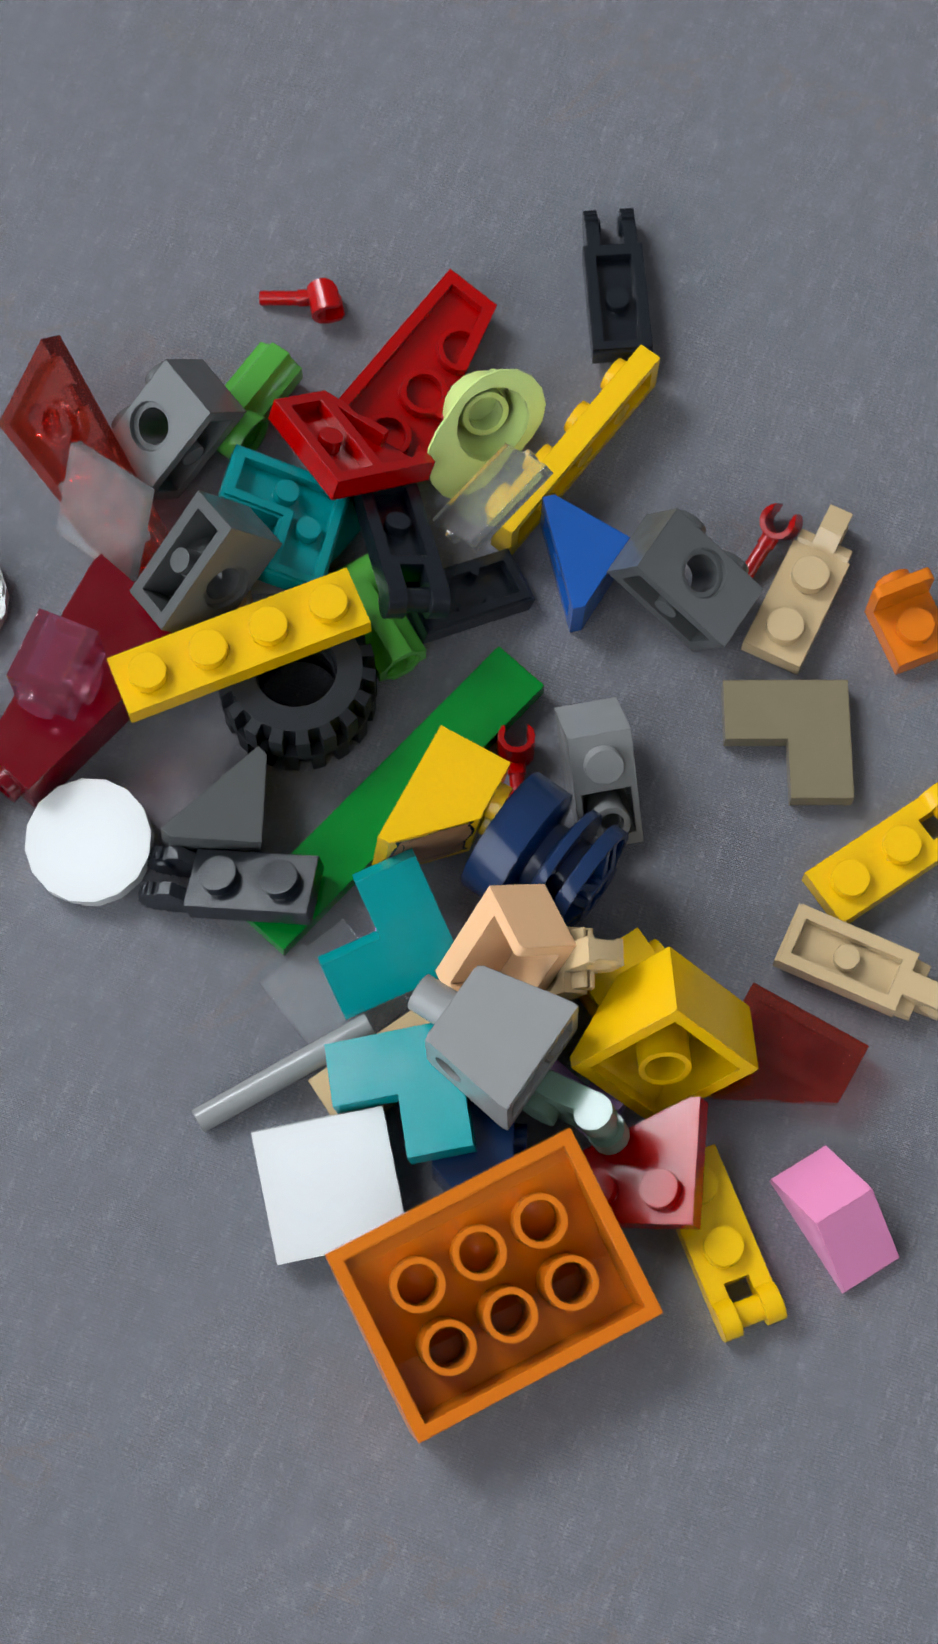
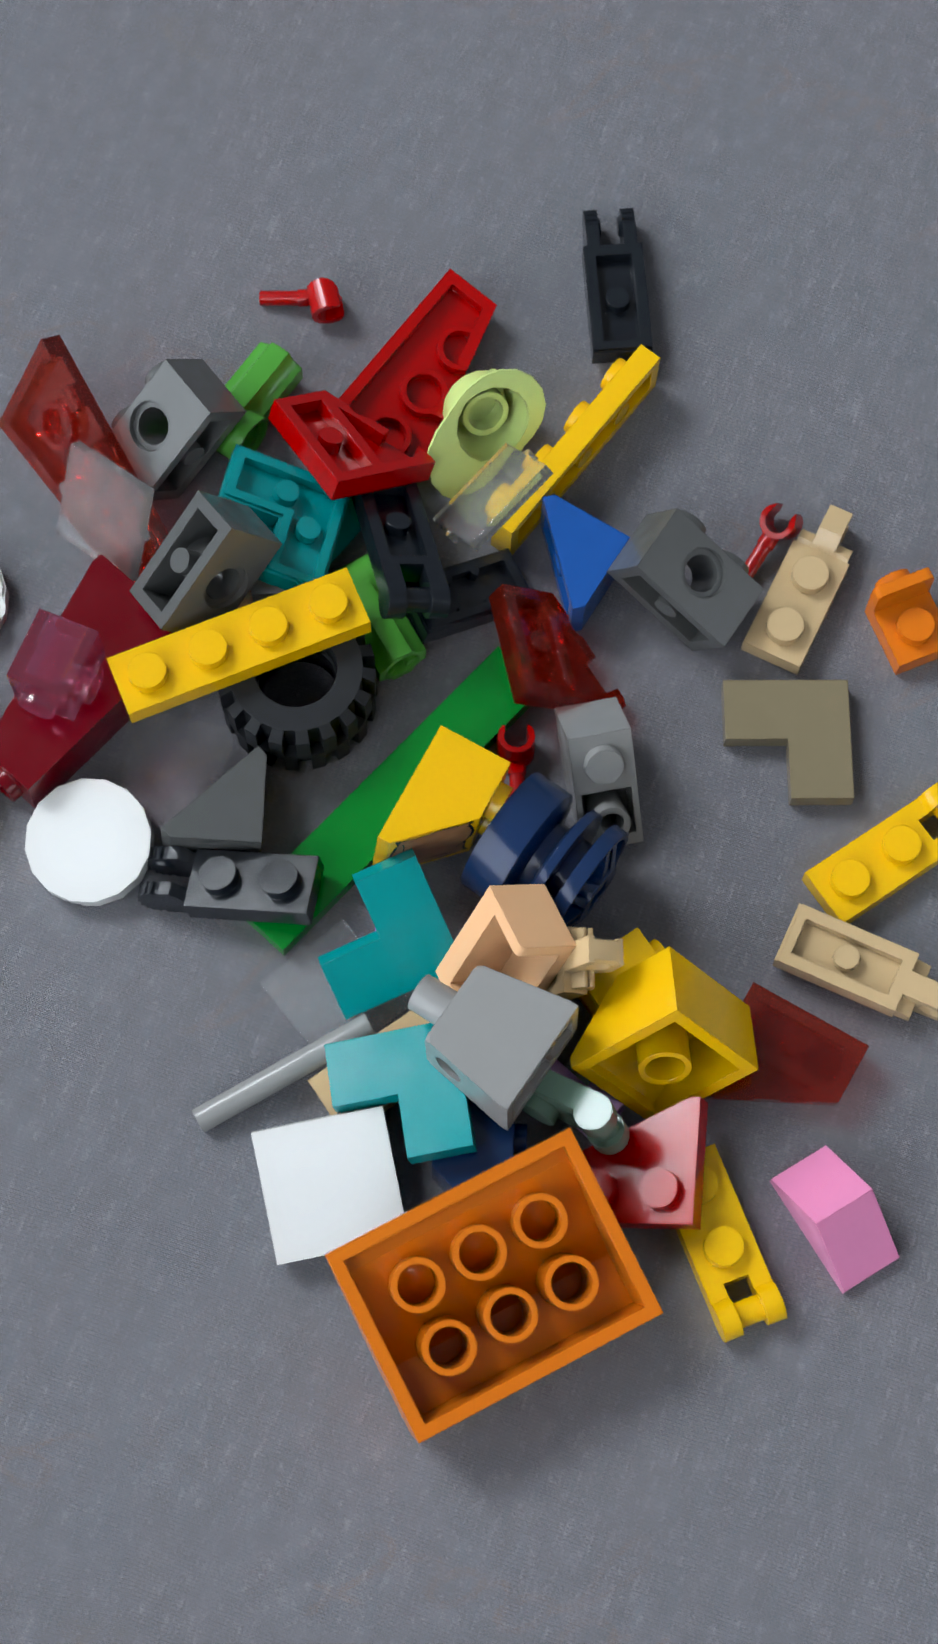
none -> clear red wing [489,584,626,710]

